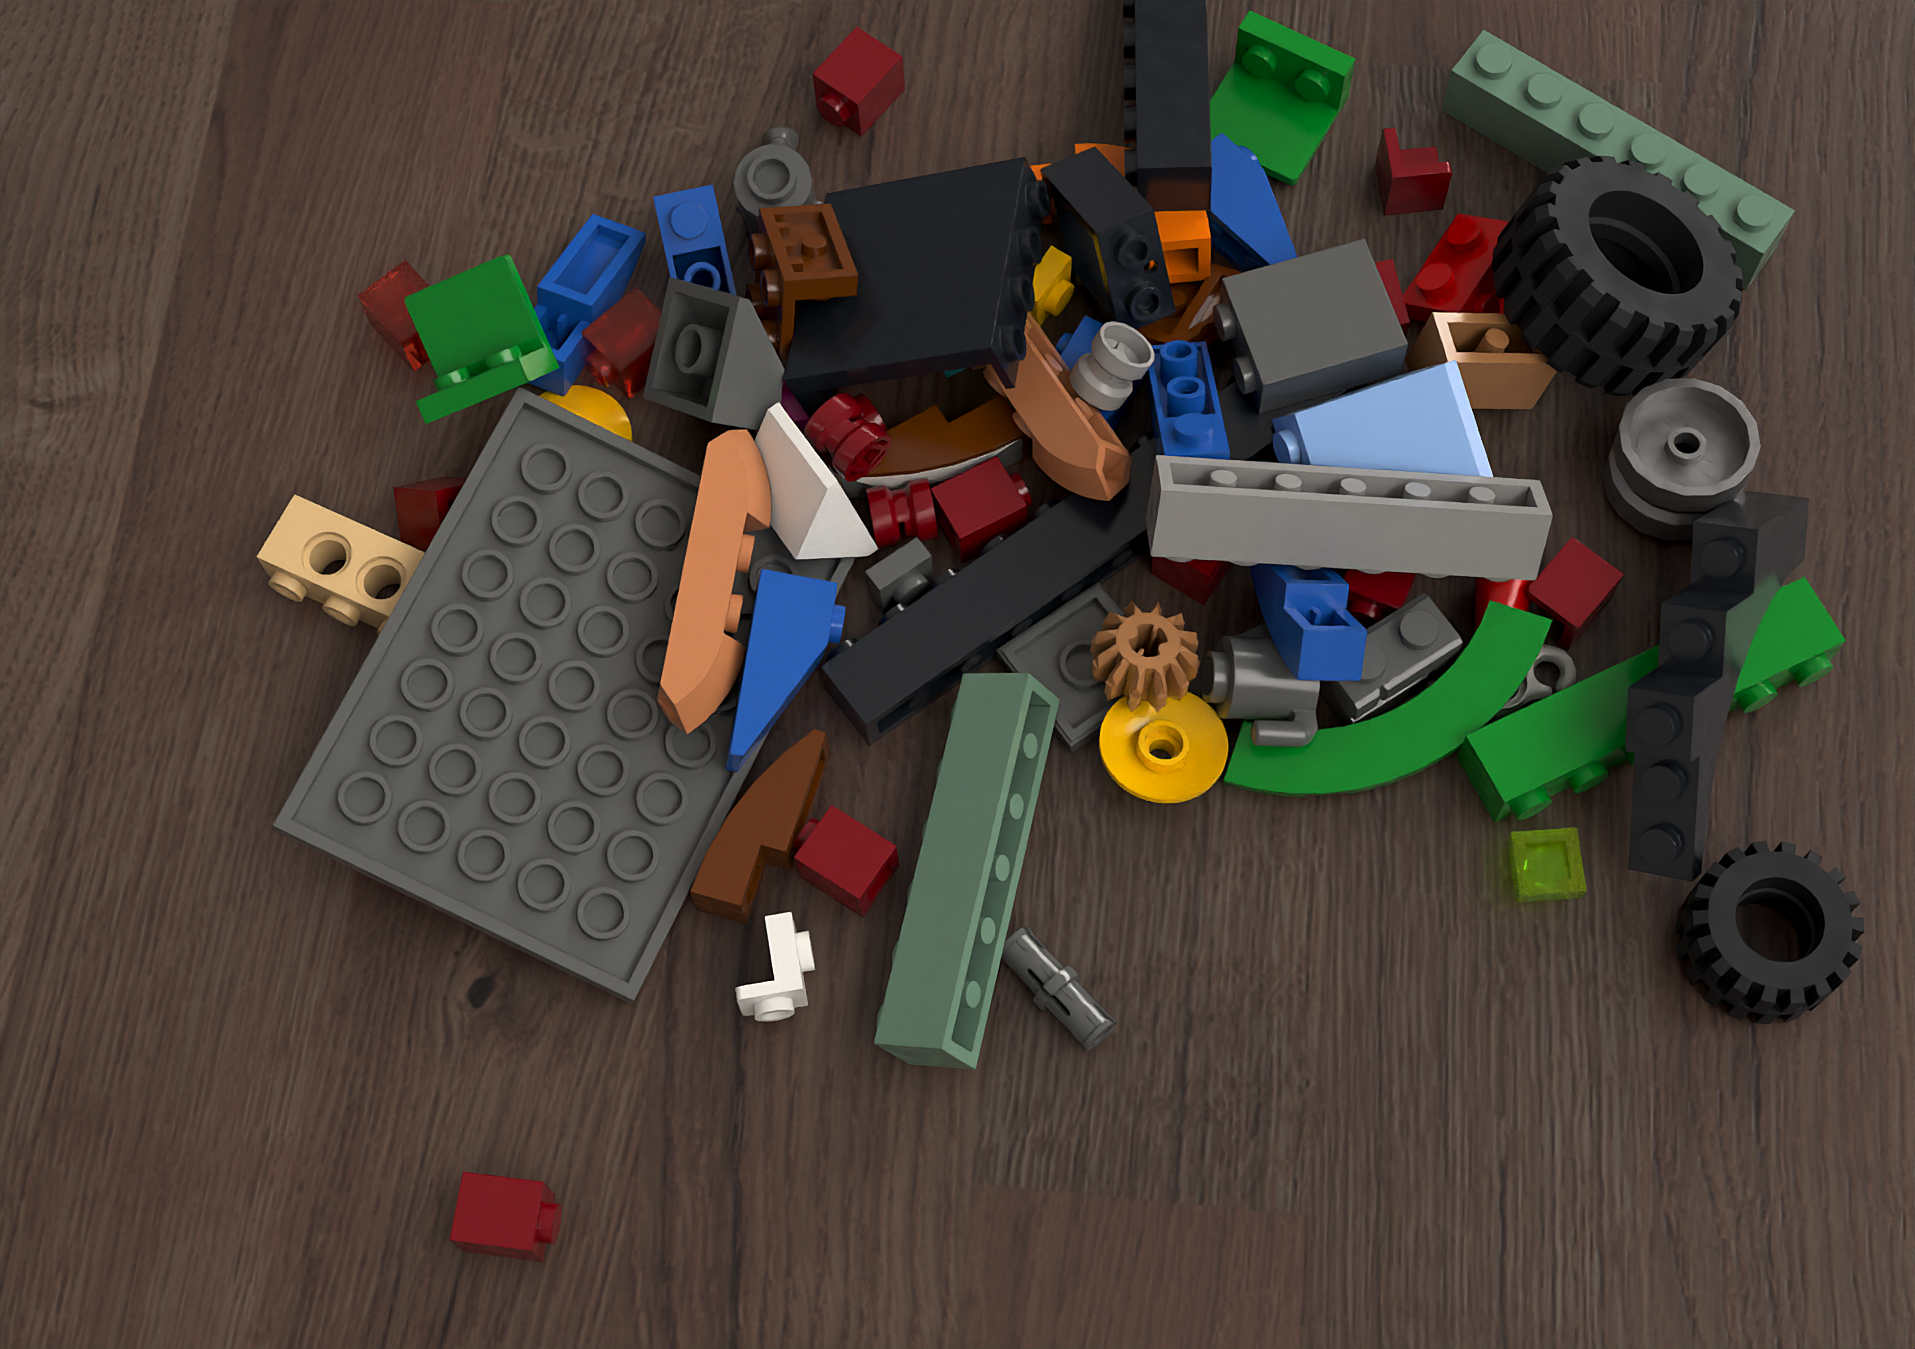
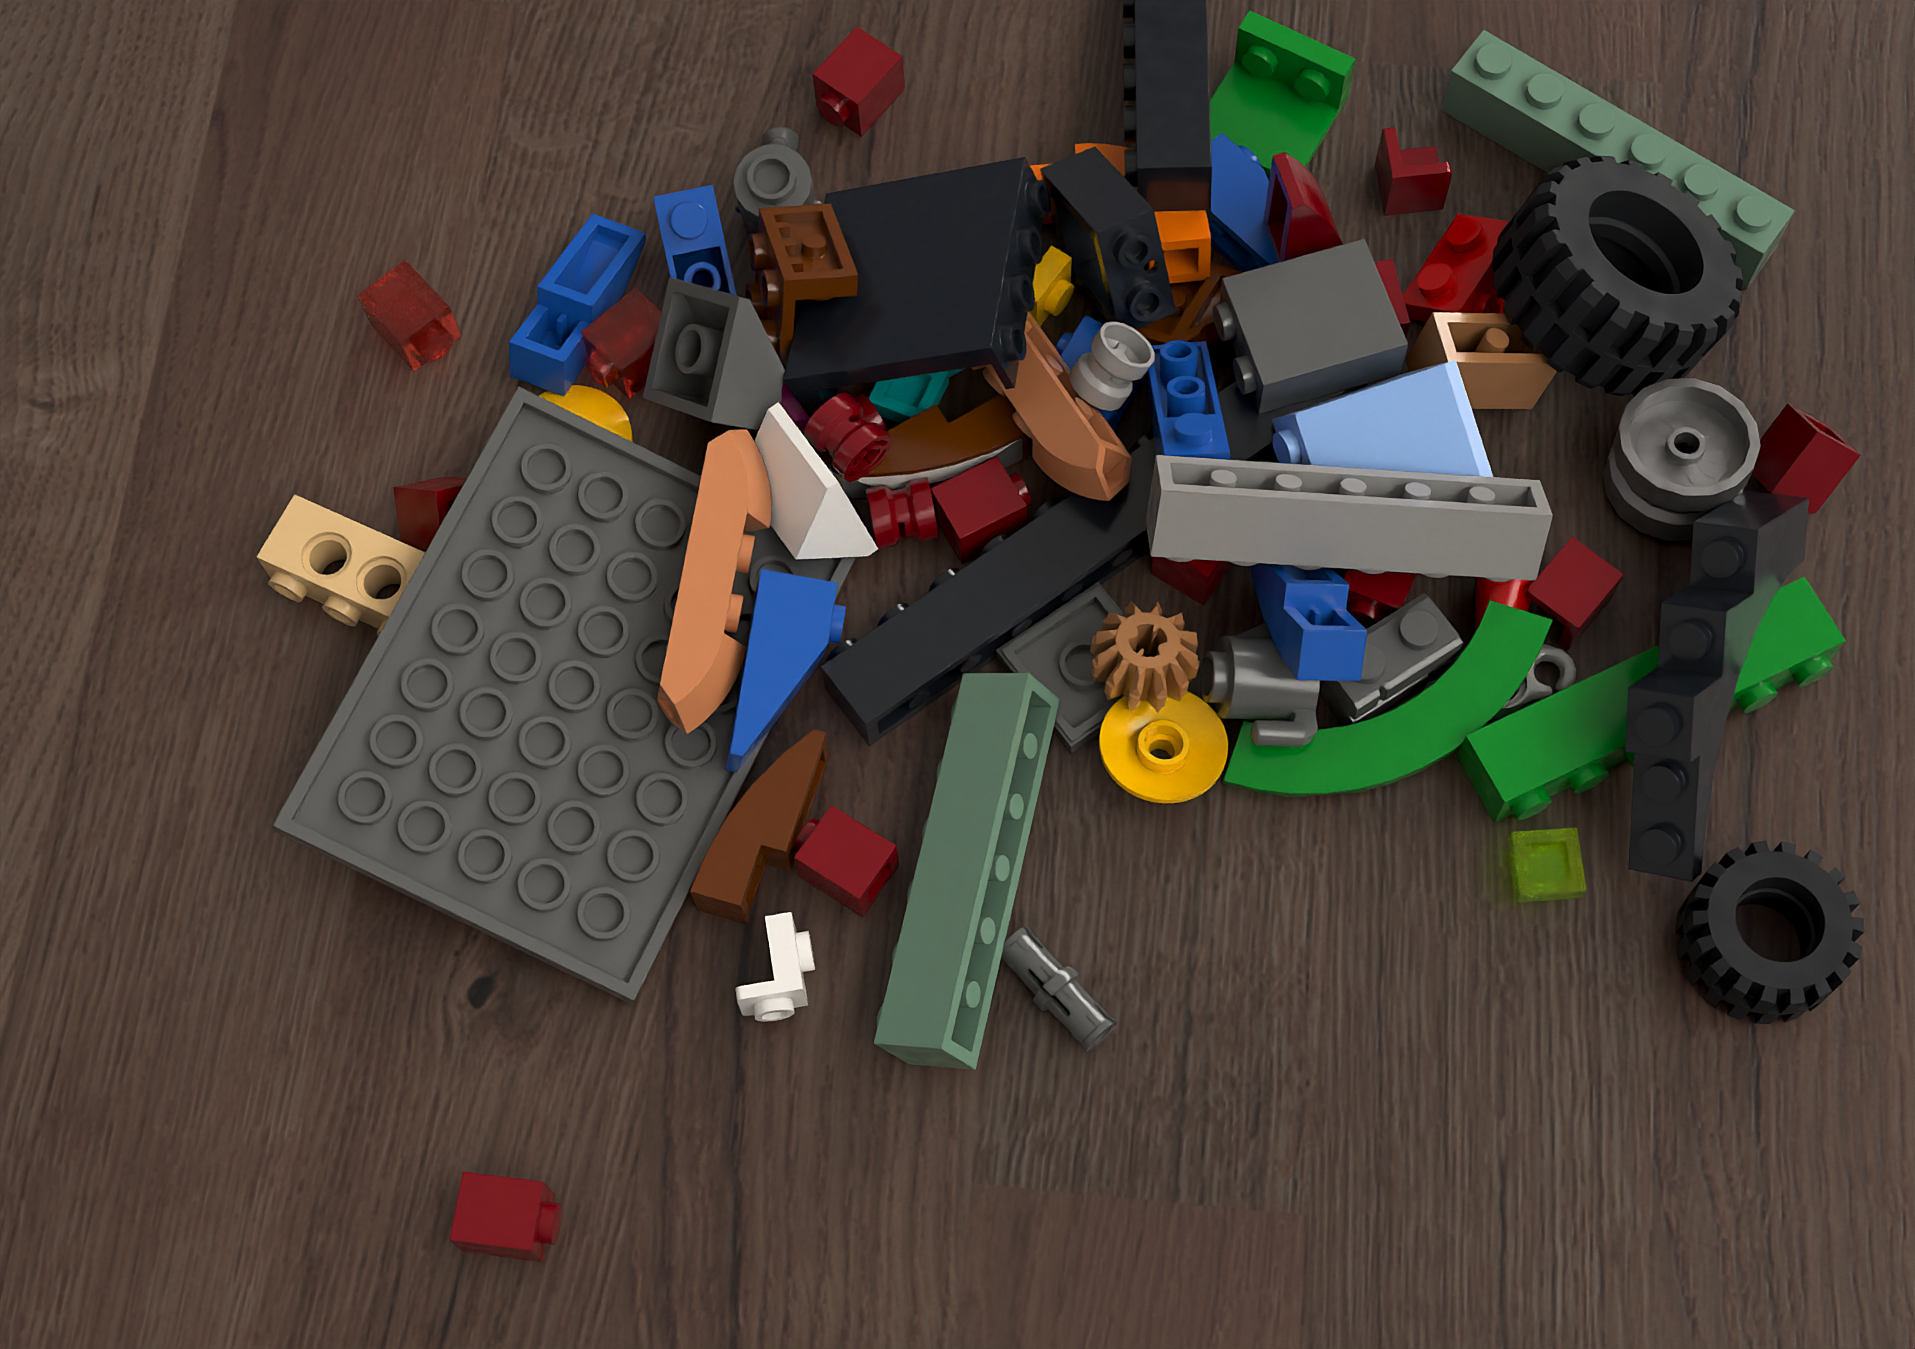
green bracket [404,254,560,424] -> none
dark grey plate [865,537,934,615] -> none
none -> teal plate [868,371,949,424]
none -> dark red slope [1263,152,1343,262]
none -> dark red panel [1751,403,1861,514]

